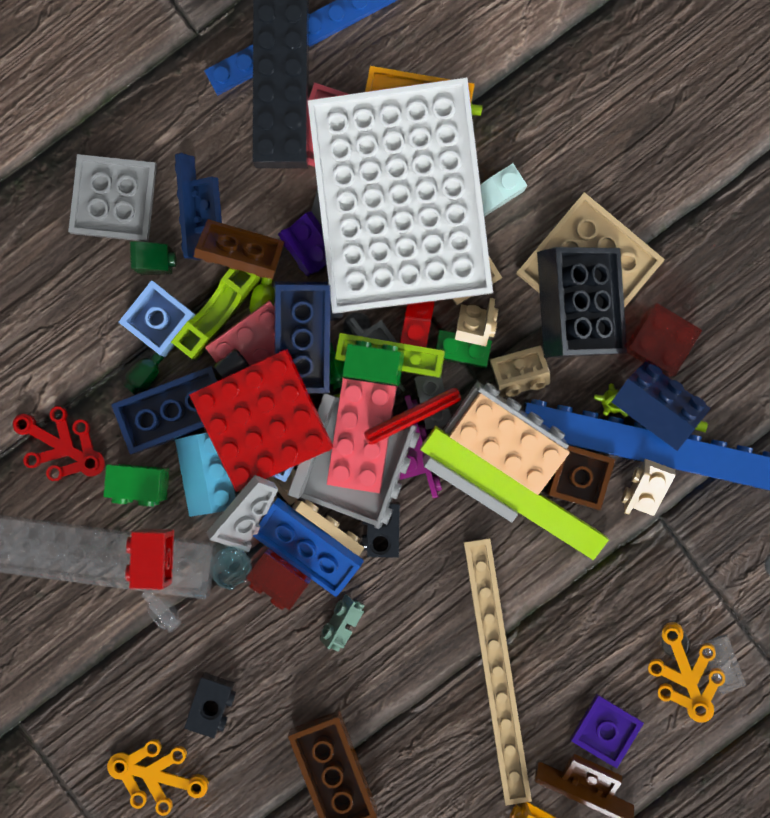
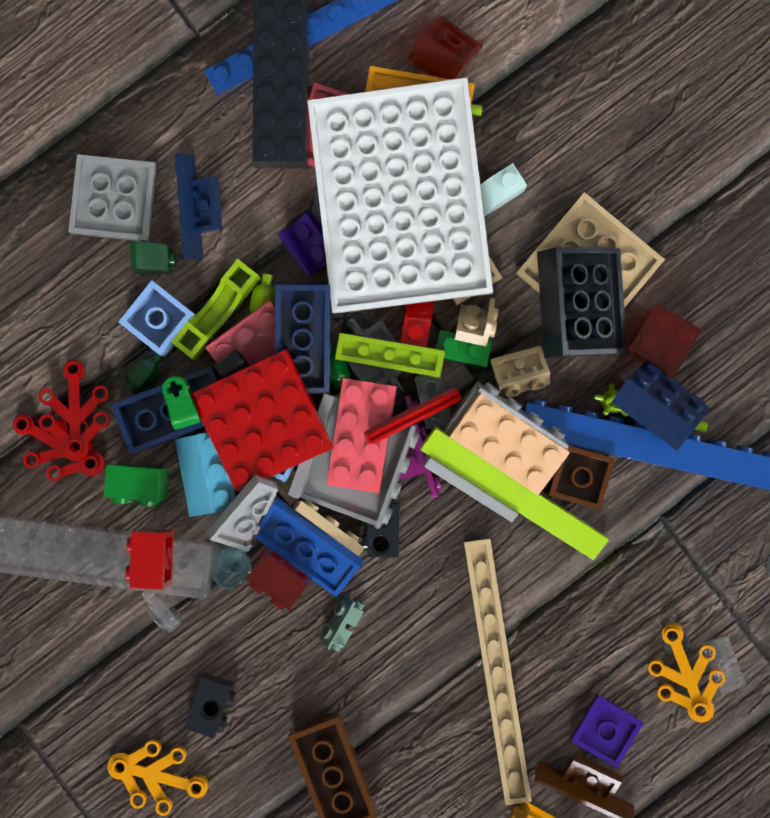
reddish brown plate [194,219,285,279] -> none
green brick [342,340,404,386] -> none
bracket [621,459,675,516] -> none
none -> red plant [38,360,110,461]
none -> green piece [162,377,202,430]
none -> clear red slope [408,16,483,80]

